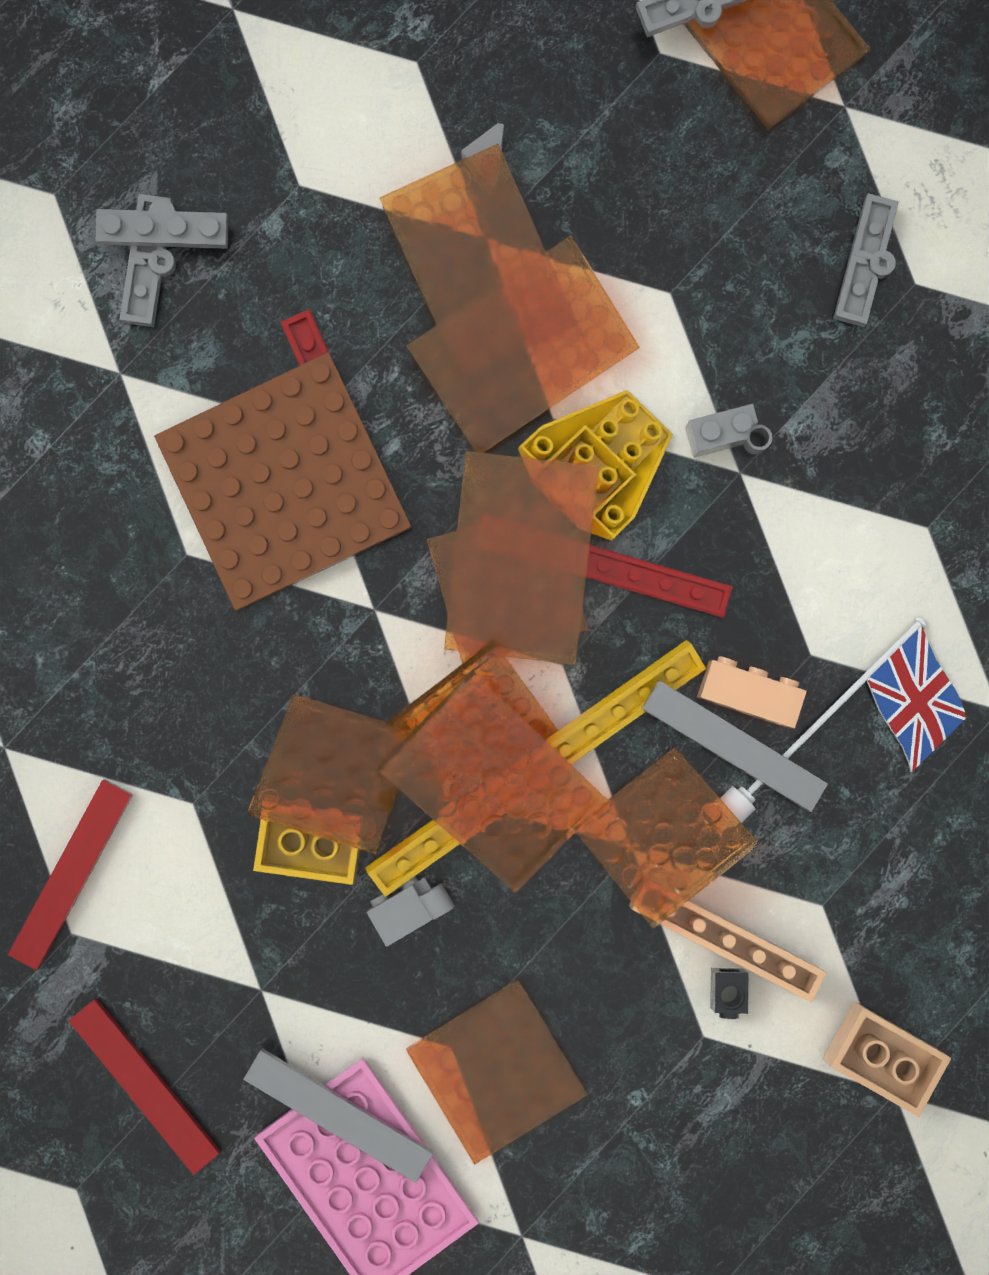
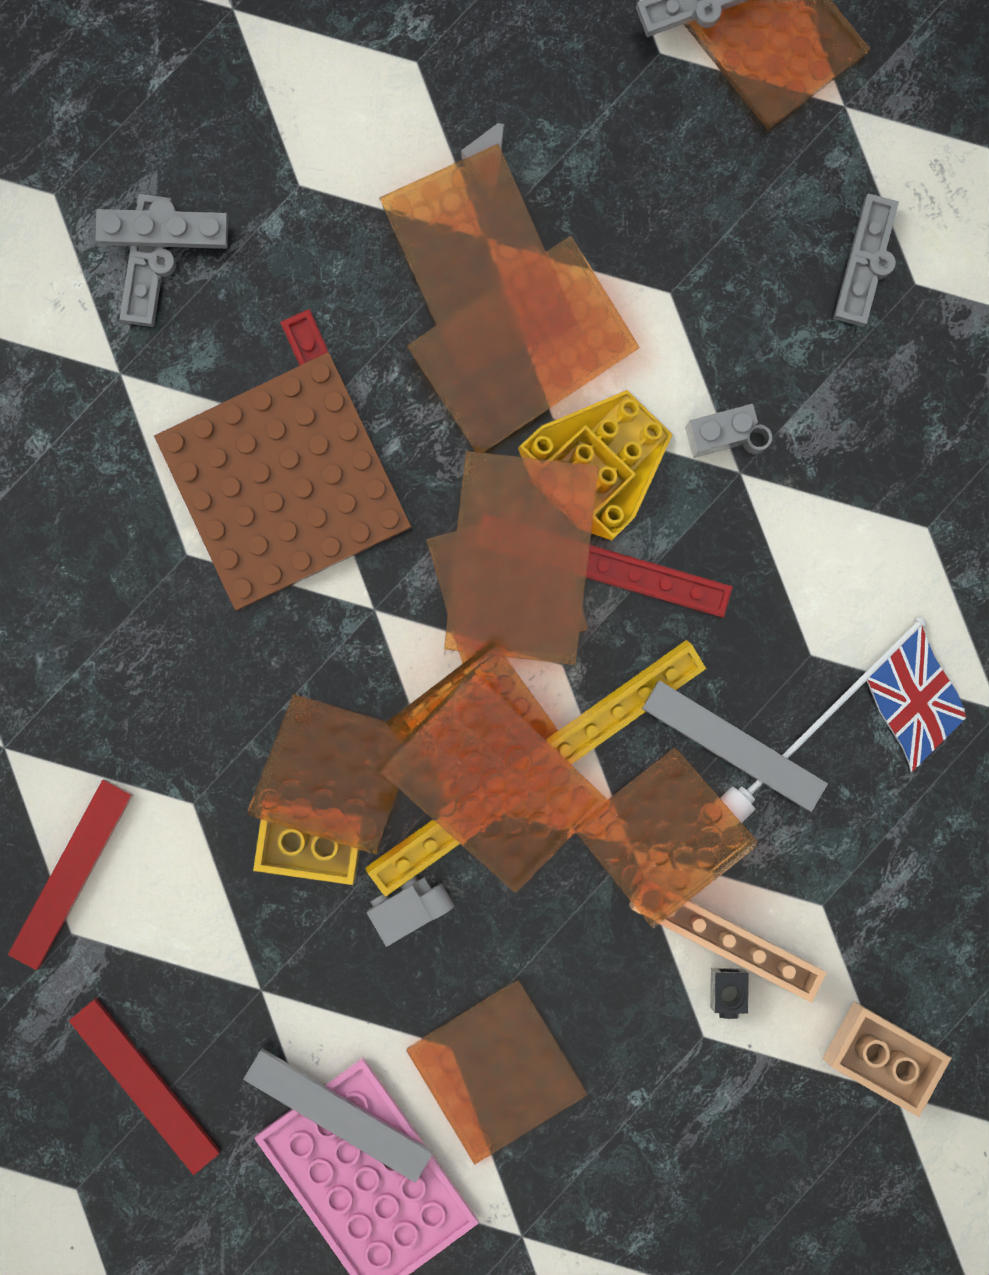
light nougat brick [697,656,807,729] -> none

